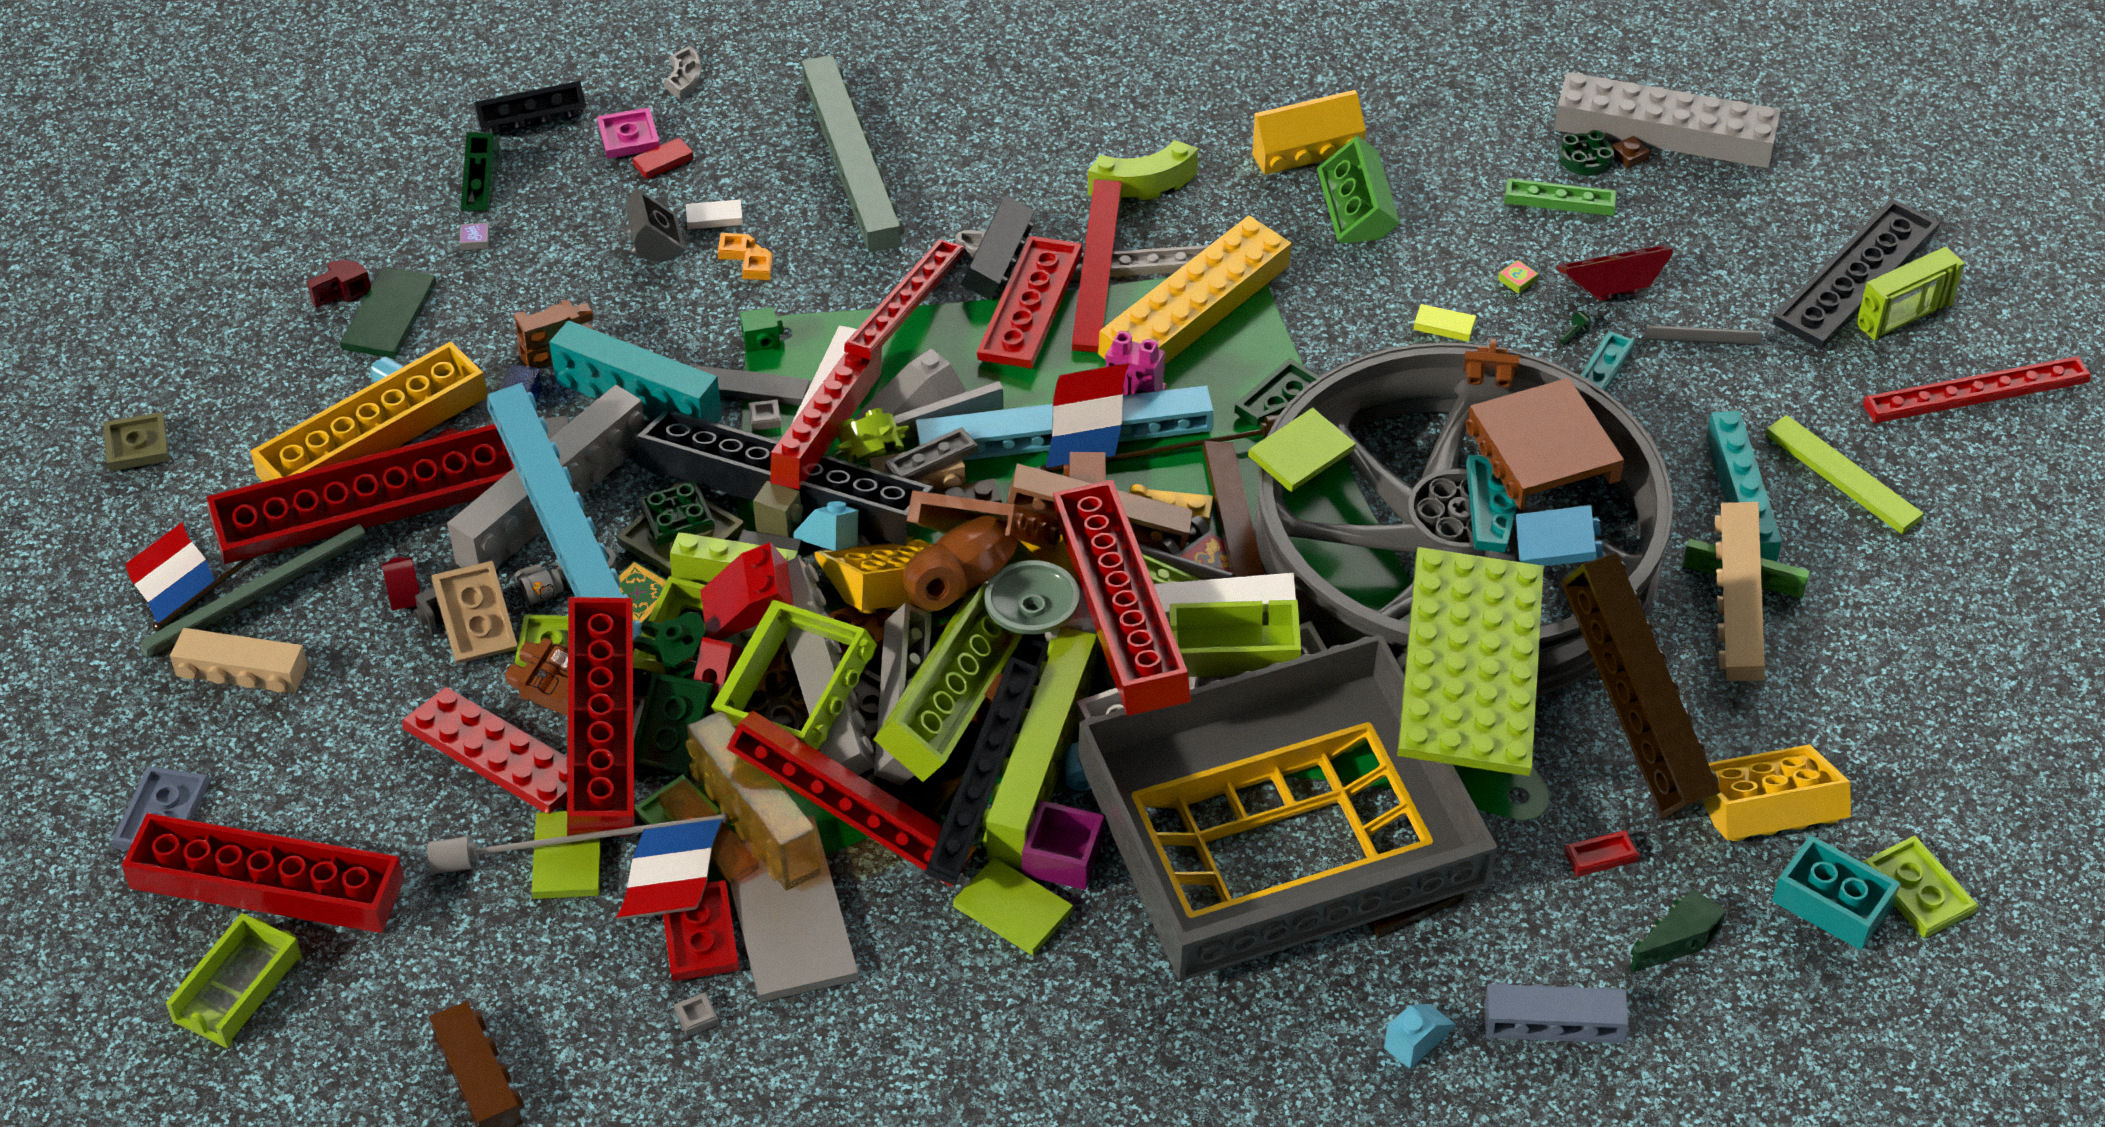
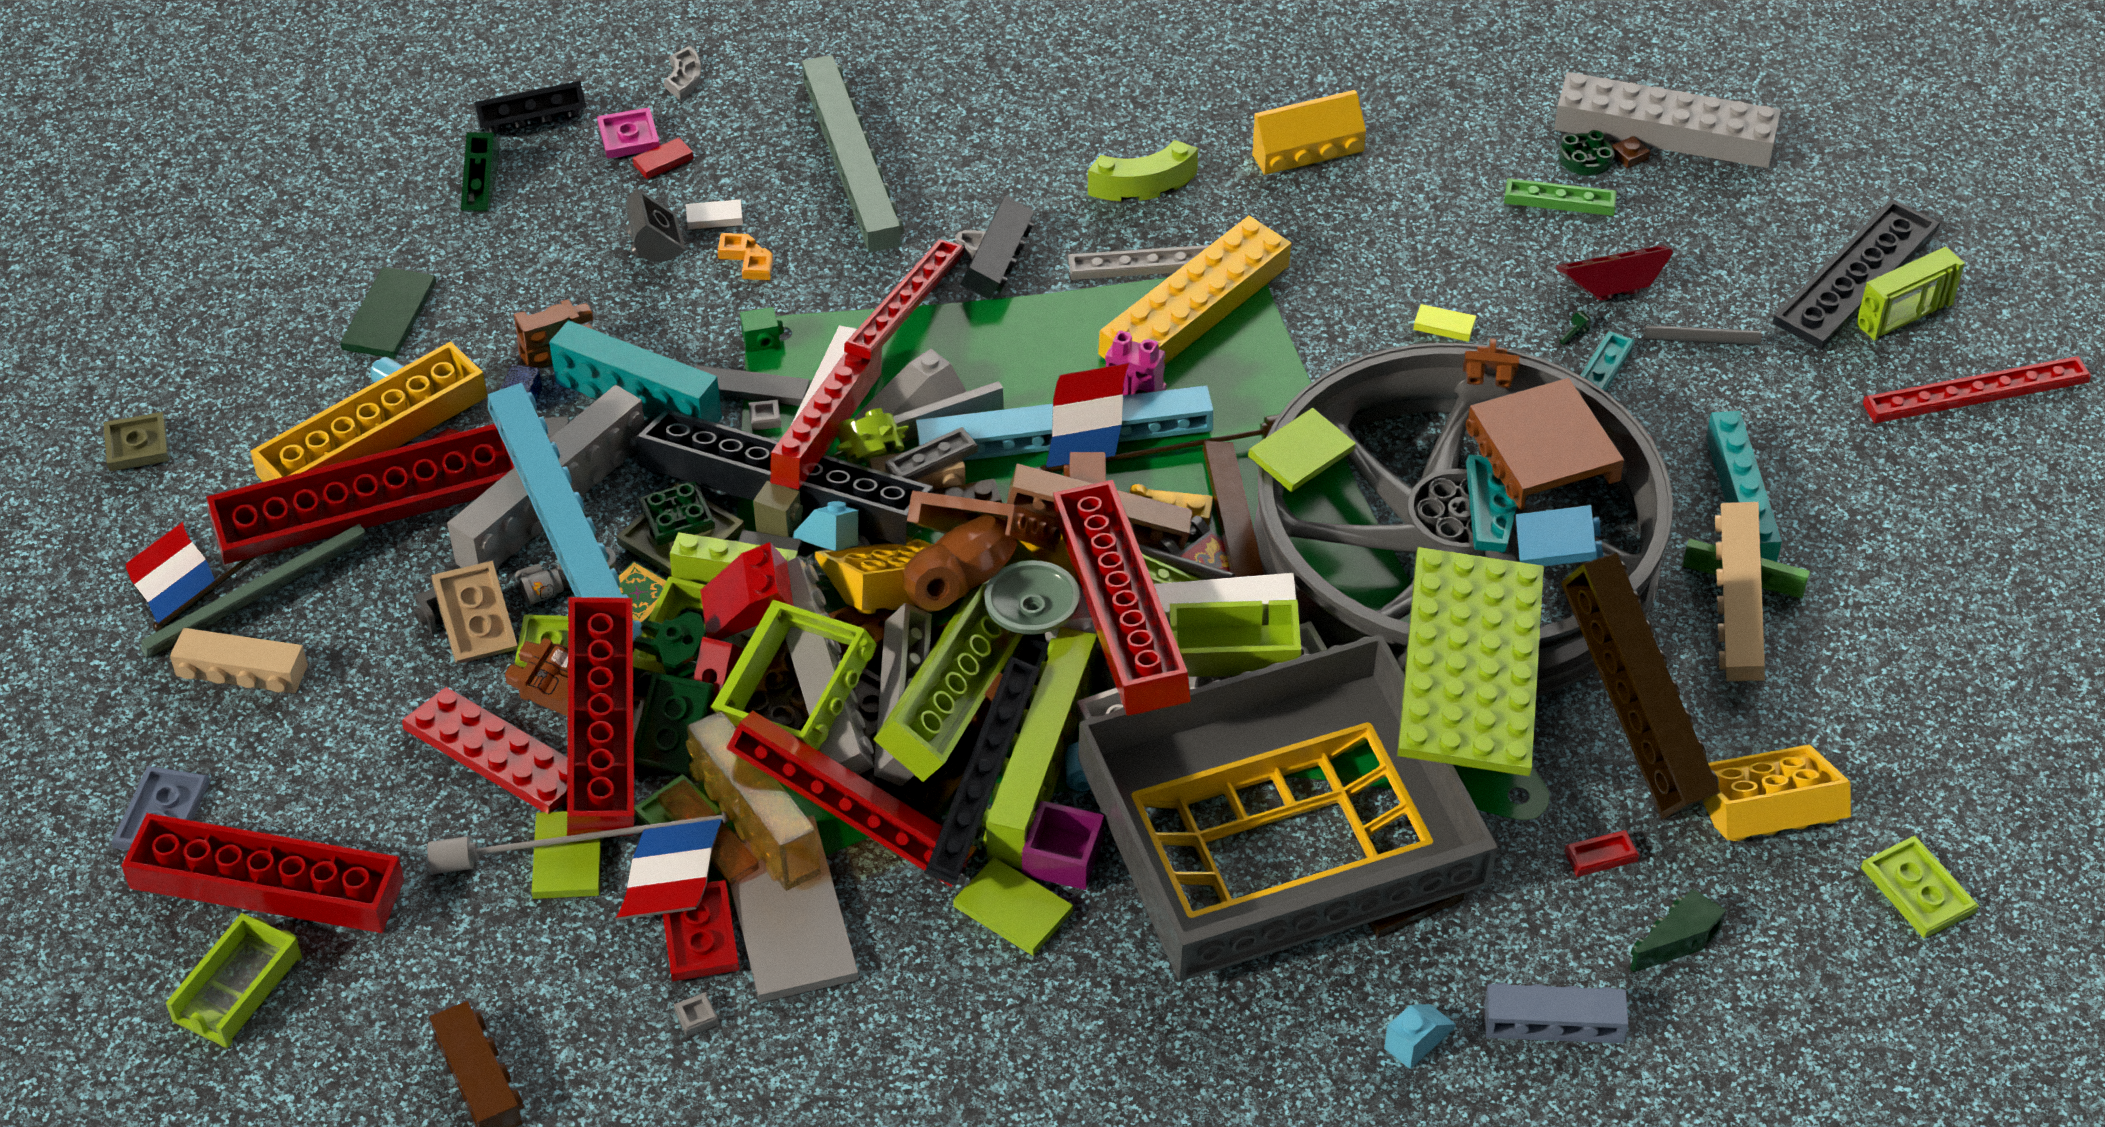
dark red brick [306,260,371,308] -> none
dark red brick [382,557,420,611] -> none
tile [460,223,490,250] -> none
red plate [977,236,1083,369] -> none
red tile [1072,179,1122,353] -> none
dark green wing [1234,358,1320,426] -> none
bright green slope [1317,136,1400,243] -> none
lime tile [1498,260,1539,294] -> none
lime tile [1765,415,1924,534] -> none
teal brick [1772,835,1901,951] -> none

